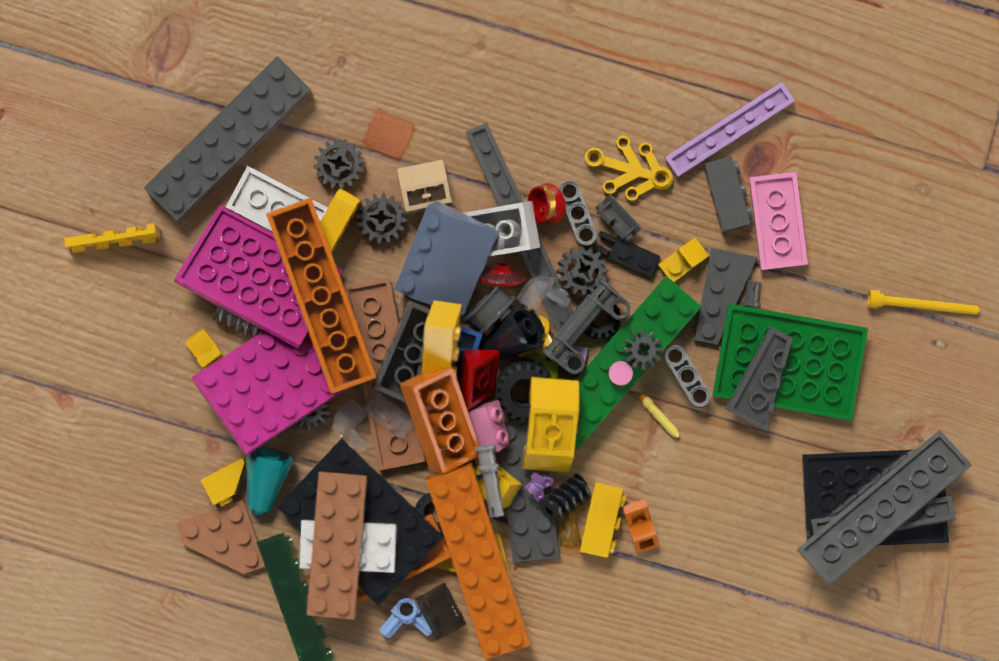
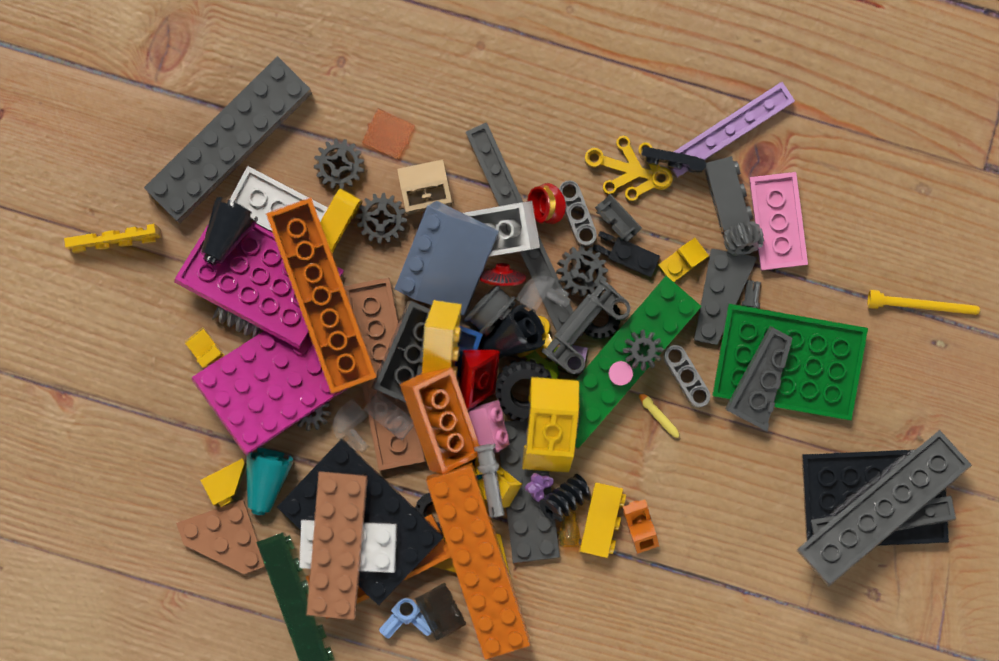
none -> black cone [201,197,258,265]
none -> black hinge [640,147,707,174]
none -> dark grey gear [724,221,764,256]

